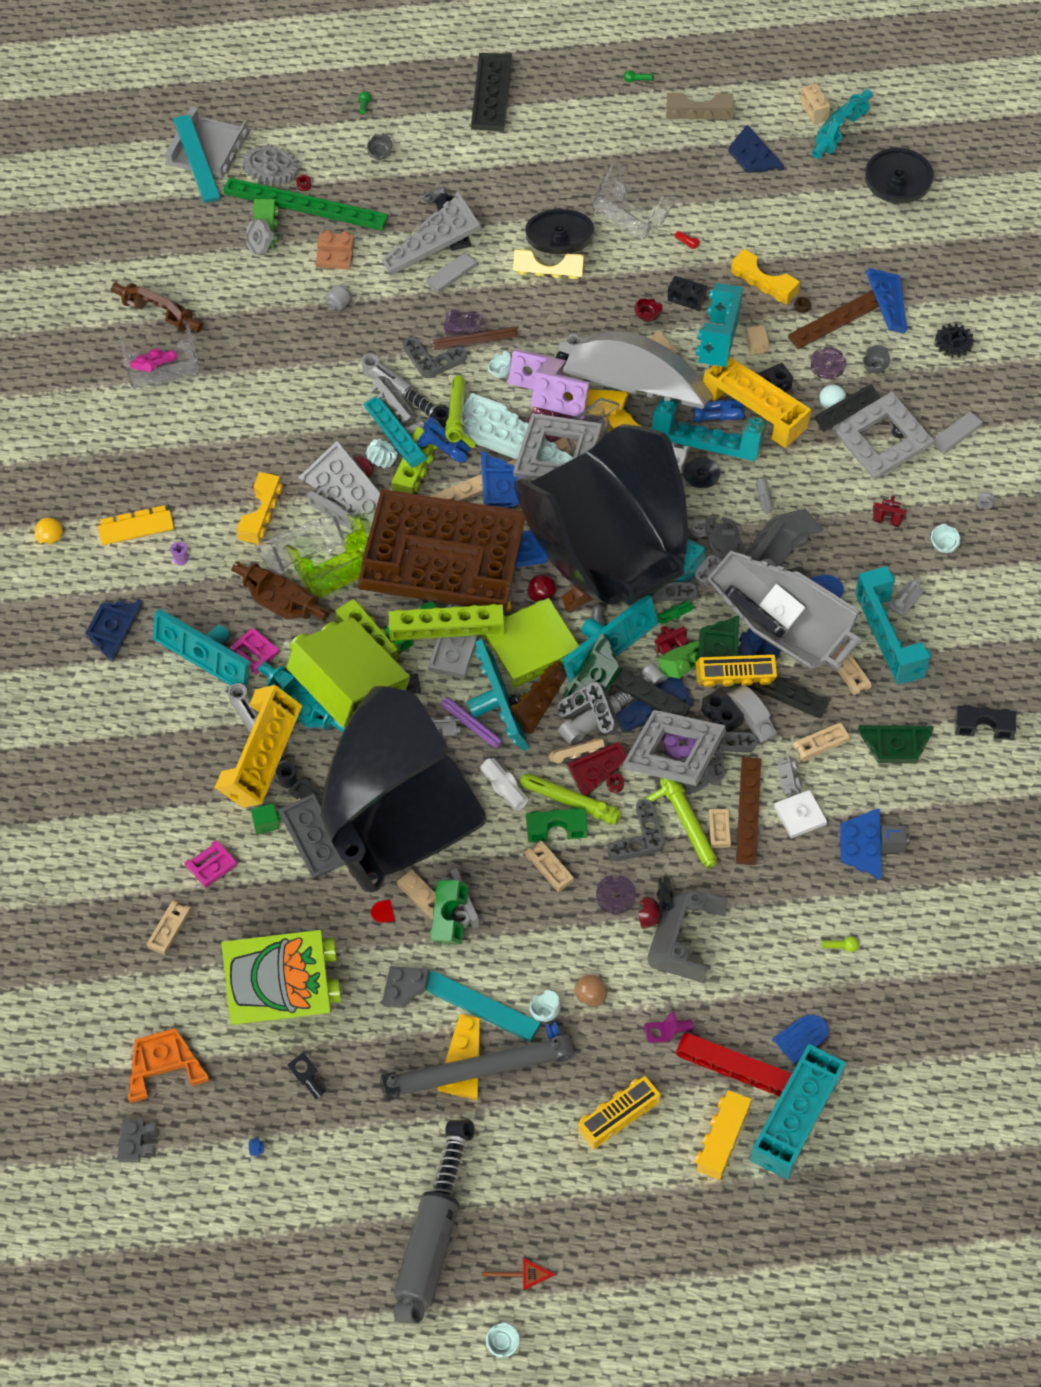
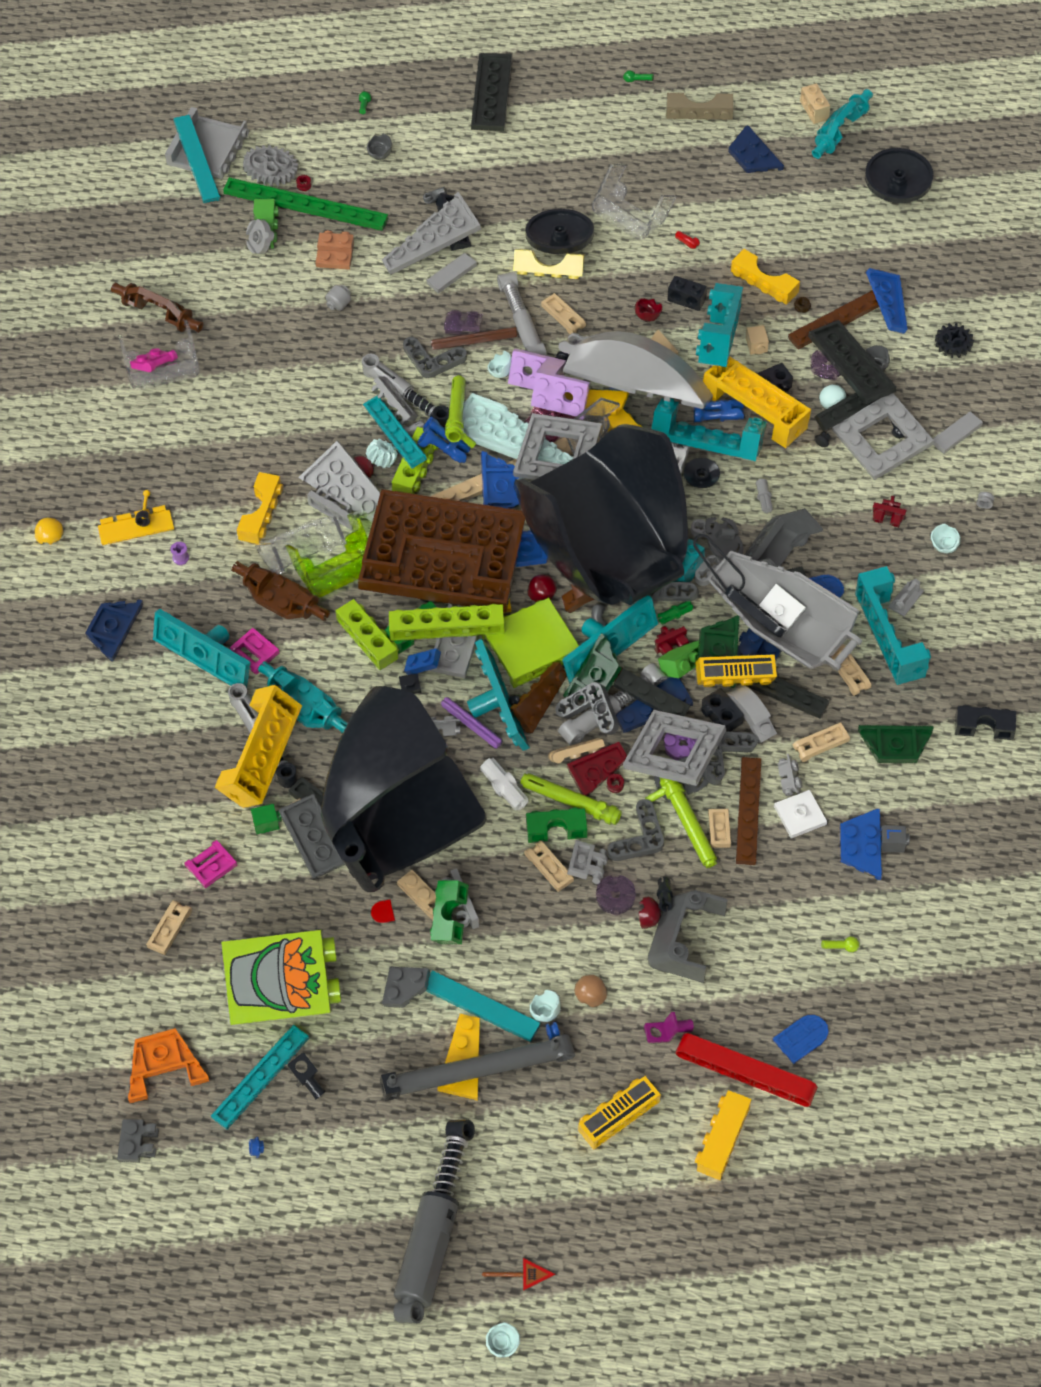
lime brick [286,618,410,728] -> none
teal plate [750,1044,847,1180] -> none
none -> black hinge [135,490,150,527]
none -> teal tile [211,1024,310,1130]
none -> blue plate [404,648,441,675]
none -> light grey piece [497,271,547,356]
none -> tan plate [541,293,586,334]
none -> light grey plate [567,840,608,884]
none -> black piece [693,534,745,590]
none -> pearl dark grey plate [808,320,897,404]
none -> black piece [815,432,831,447]

